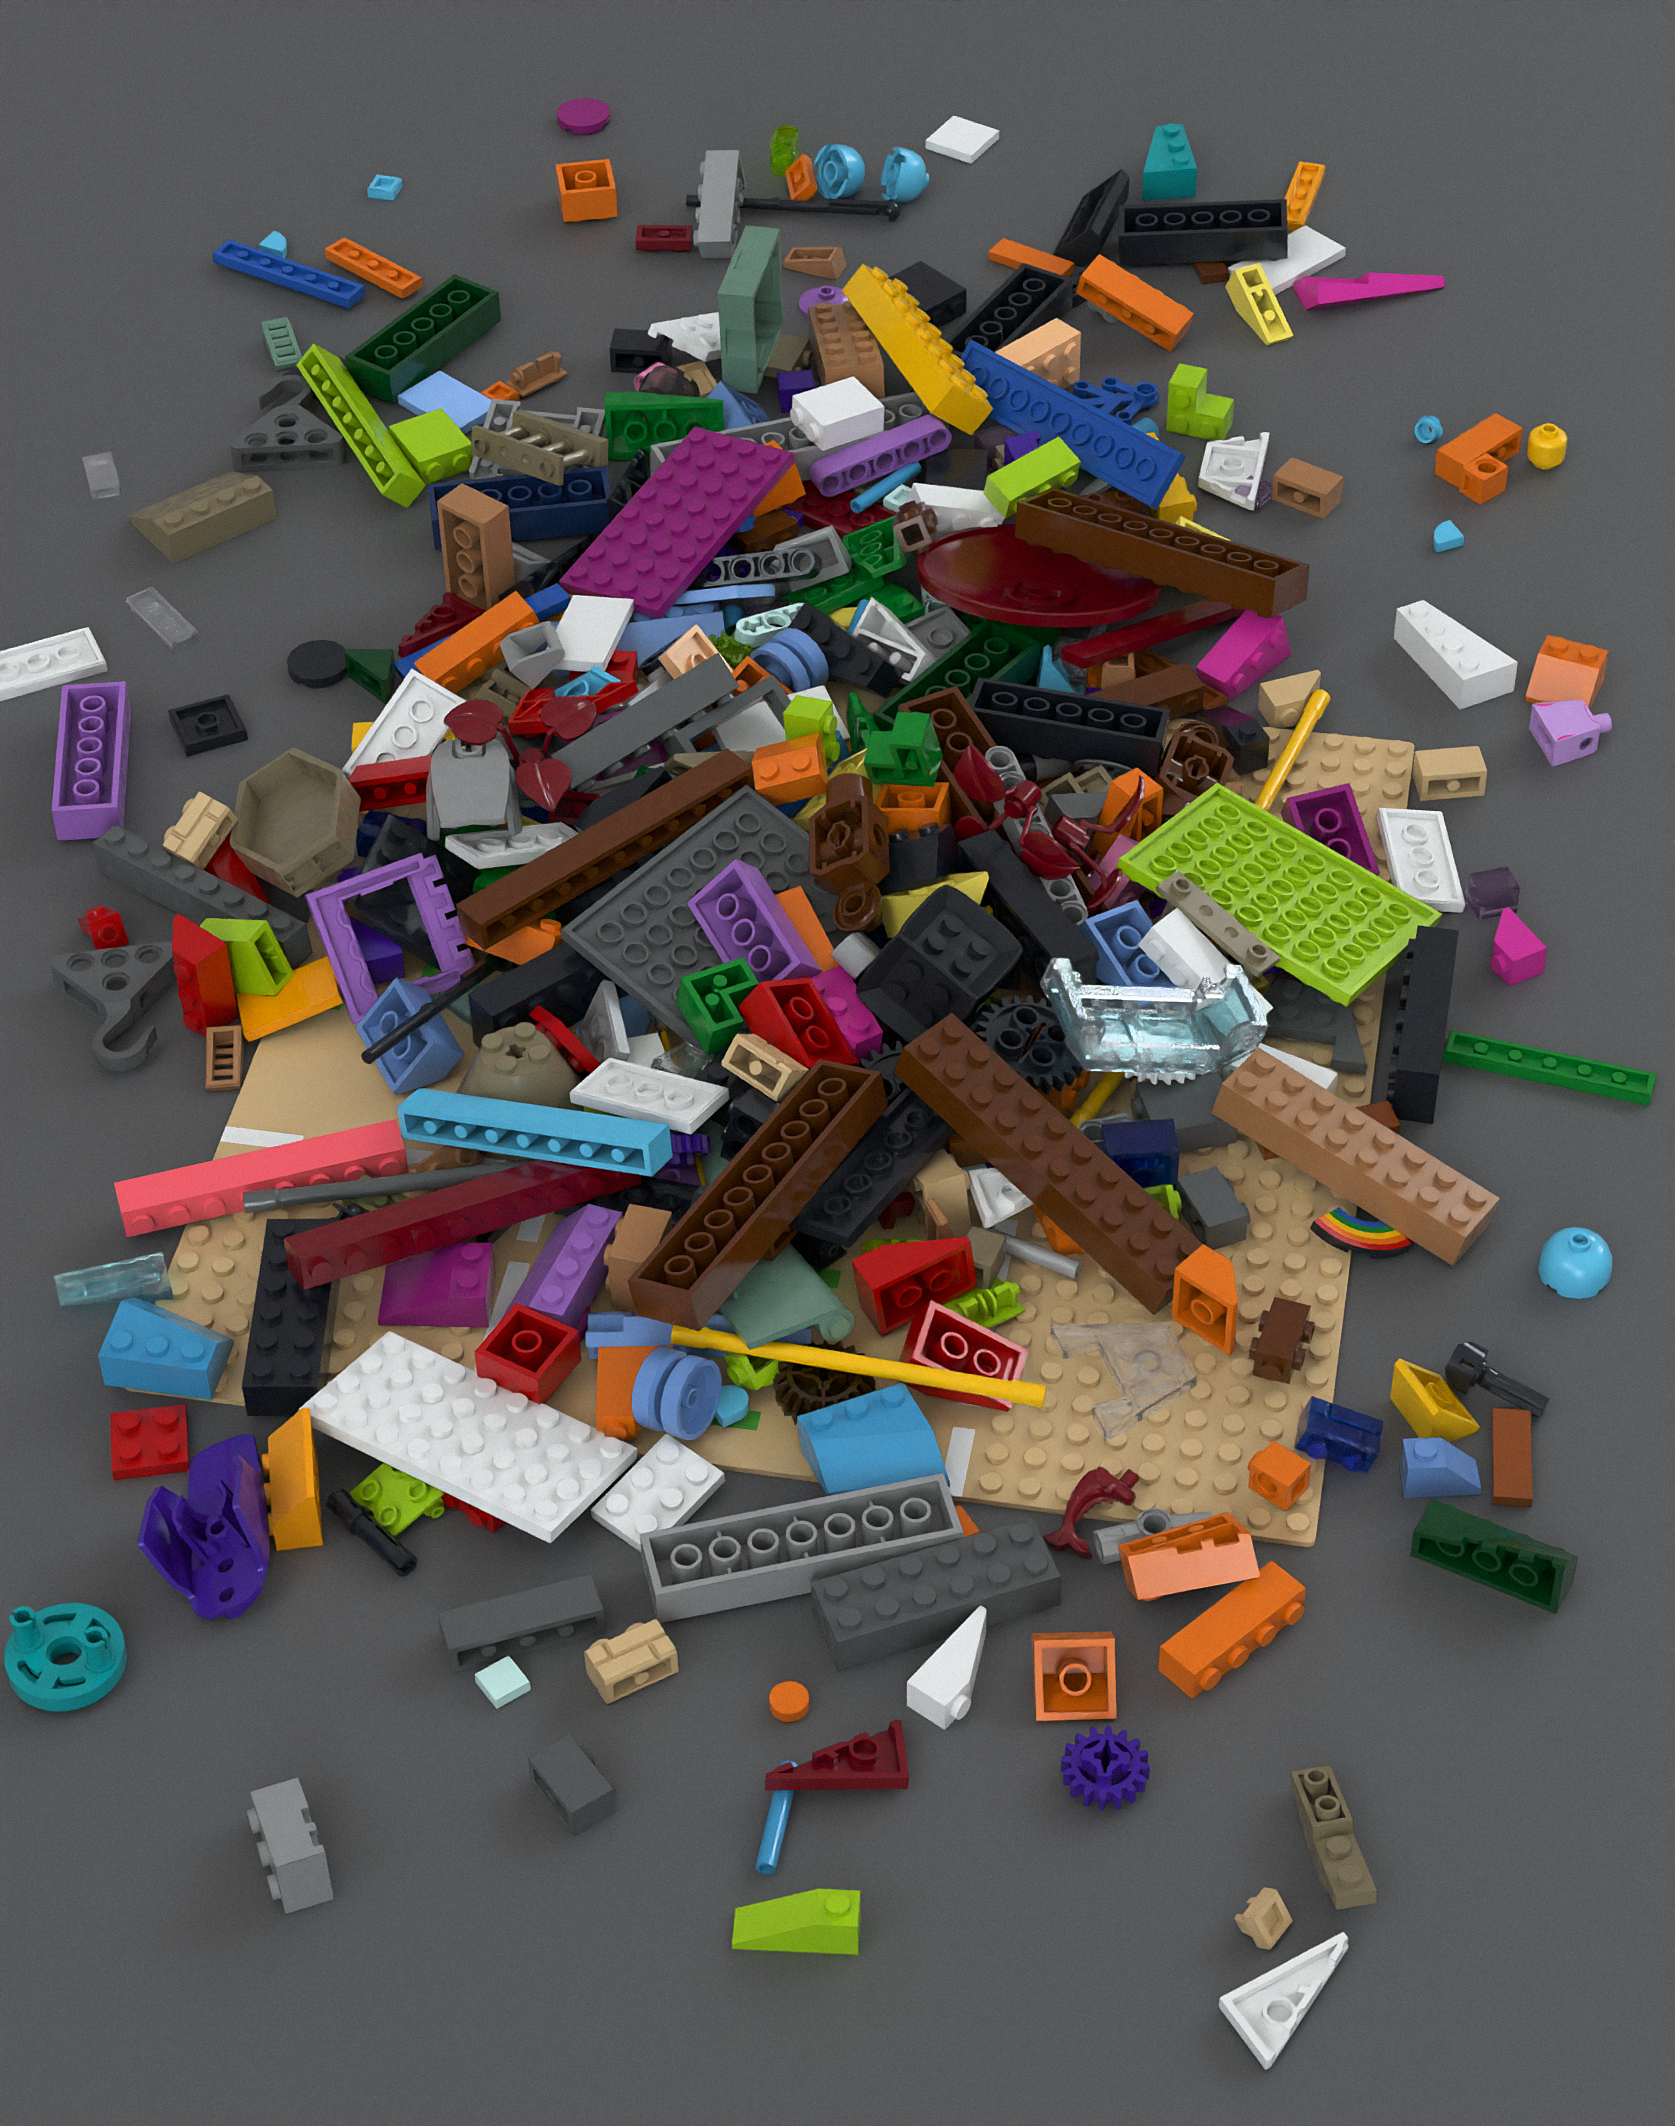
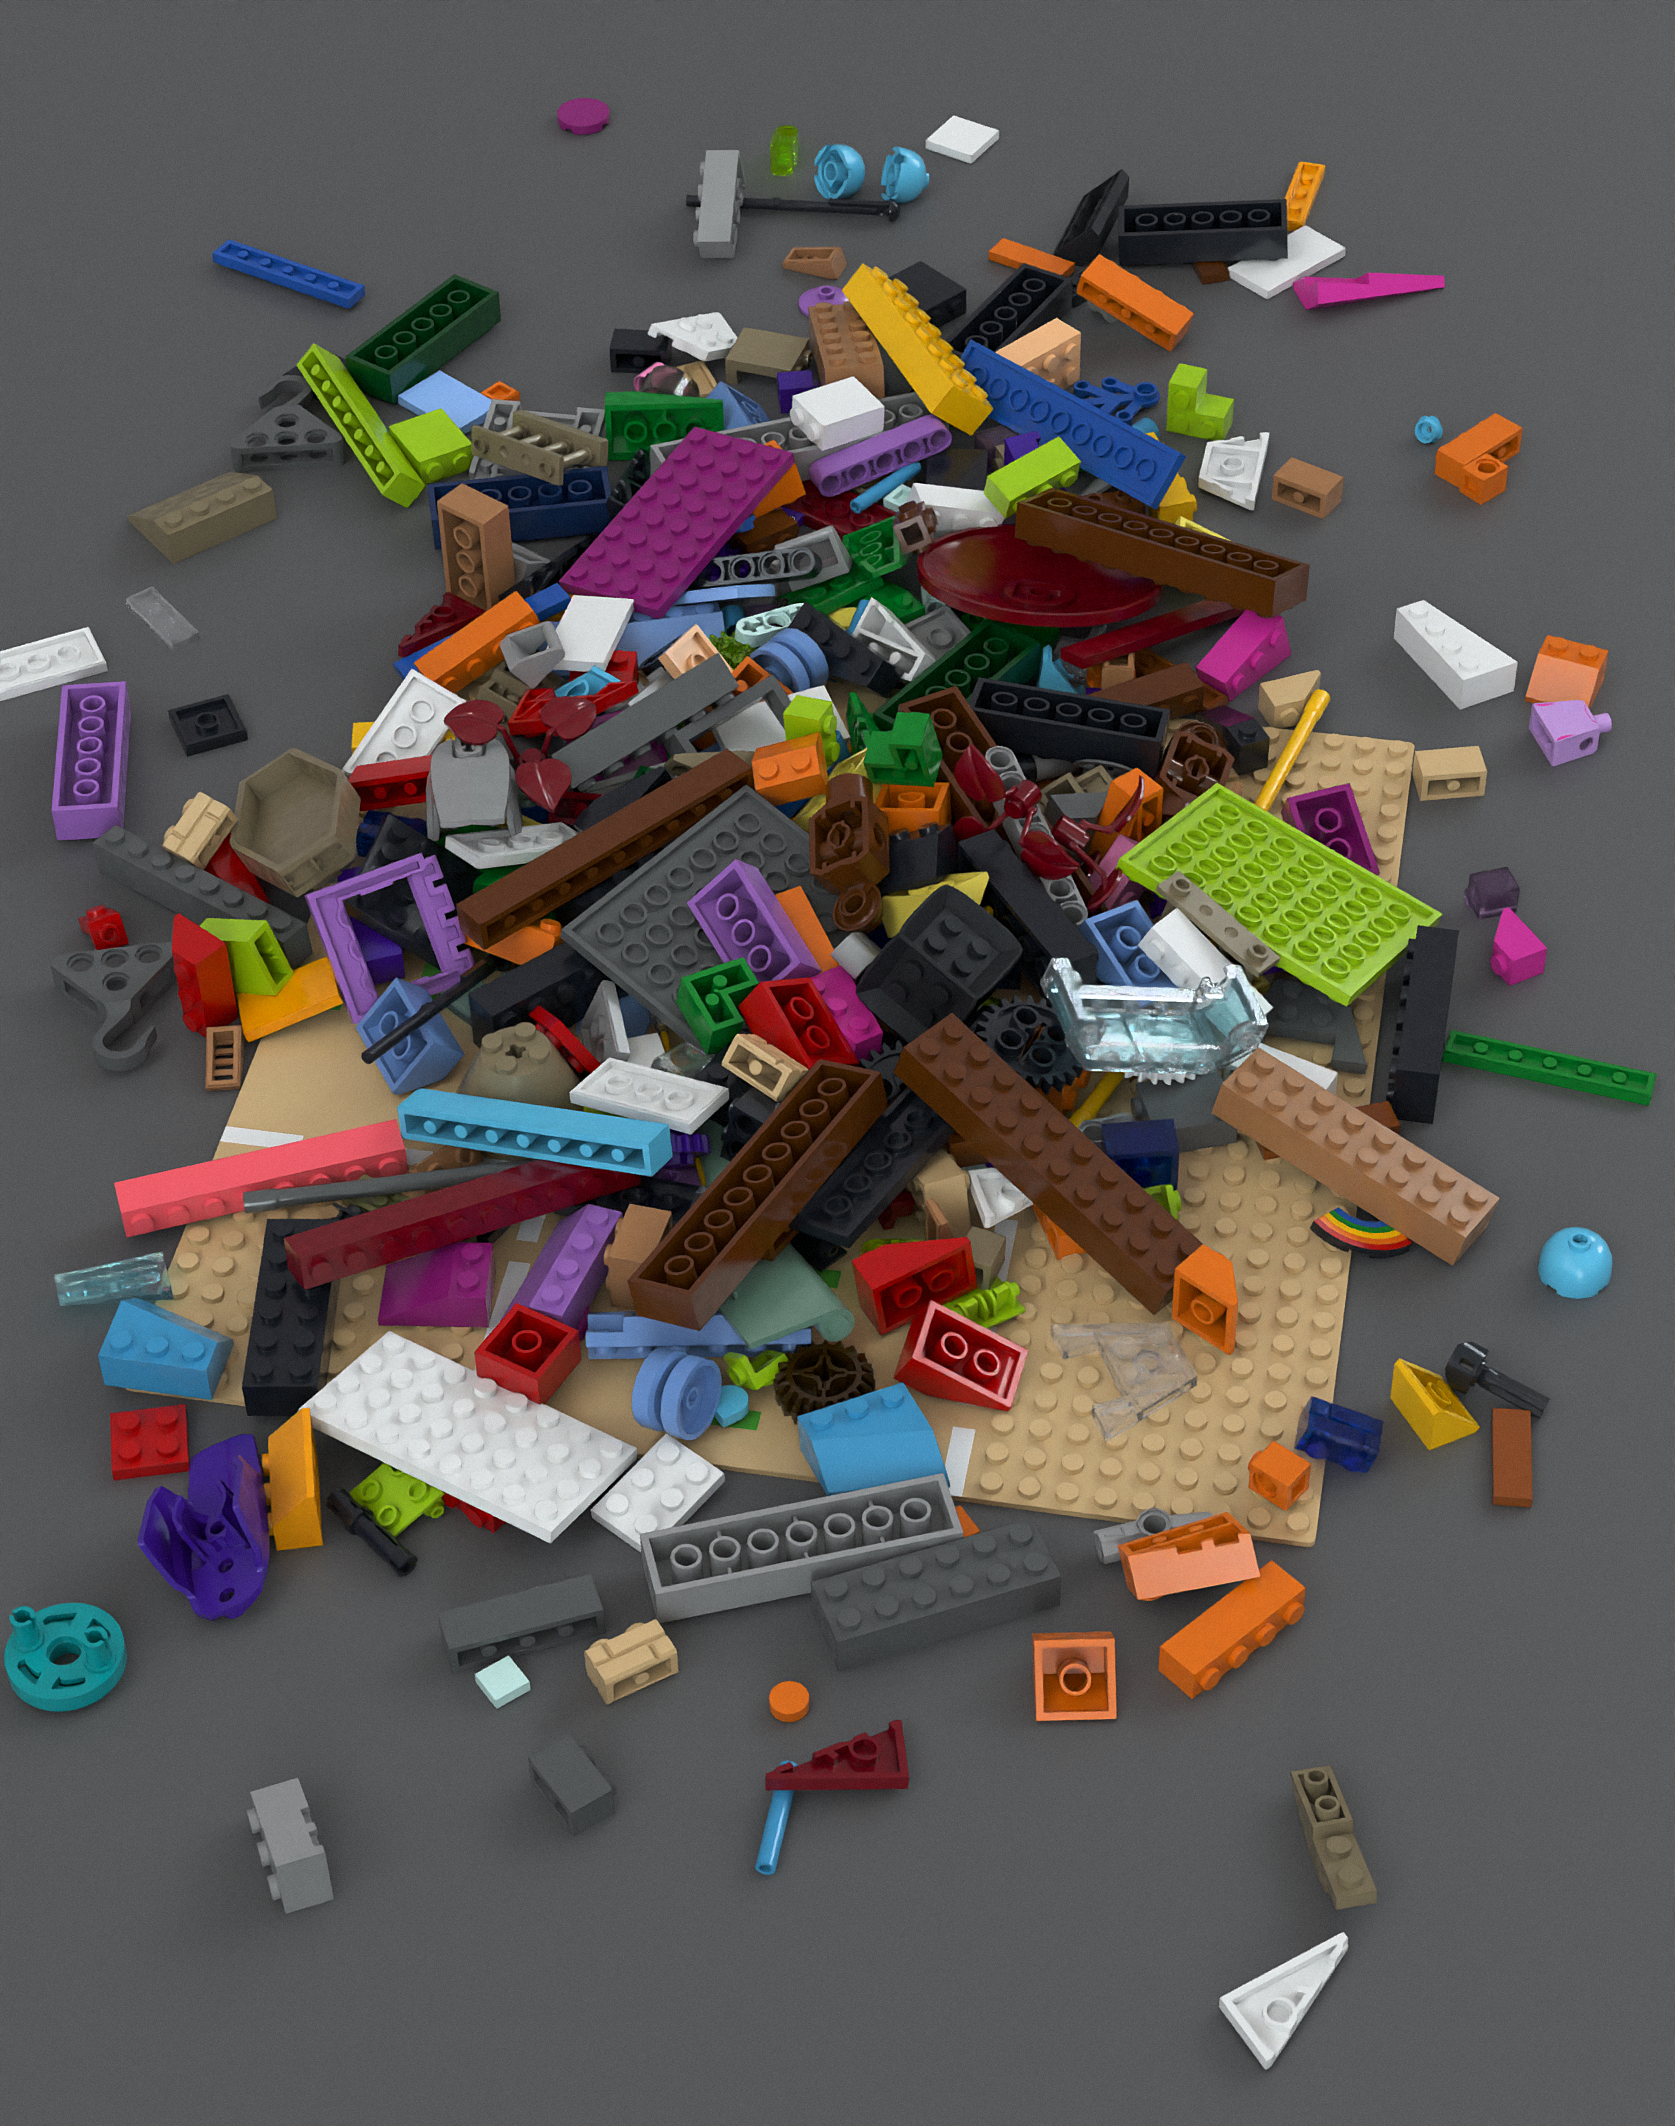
clear tile [82,452,122,499] -> none
medium azure tile [259,231,287,258] -> none
sand green slope [261,317,302,371] -> none
black tile [287,640,347,688] -> none
orange plate [324,237,423,299] -> none
dark green slope [344,649,396,705] -> none
medium azure tile [367,175,403,201] -> none
medium nougat hinge [505,351,568,398] -> none
orange brick [555,159,618,223] -> none
orange slope [596,1345,674,1441] -> none
dark red plate [635,225,693,252] -> none
yellow piece [671,1325,1047,1408] -> none
sand green tile [718,225,784,394] -> none
lime slope [732,1889,861,1955] -> none
orange plate [785,153,818,201] -> none
white slope [907,1605,987,1730] -> none
light grey piece [980,1225,1082,1279] -> none
dark red animal [1043,1467,1140,1559] -> none
dark purple gear [1061,1726,1150,1811] -> none
teal wedge [1142,123,1197,201] -> none
dark grey brick [1176,1166,1250,1250] -> none
light yellow slope [1225,263,1294,346] -> none
tan tile [1234,1887,1293,1950] -> none
clear purple tile [1235,475,1273,508] -> none
reddish brown brick [1249,1297,1315,1384] -> none
white tile [1376,808,1466,913] -> none
medium blue slope [1399,1437,1482,1498] -> none
dark green wedge [1410,1499,1578,1614] -> none
medium azure tile [1433,520,1464,553] -> none
yellow head [1527,423,1567,470] -> none

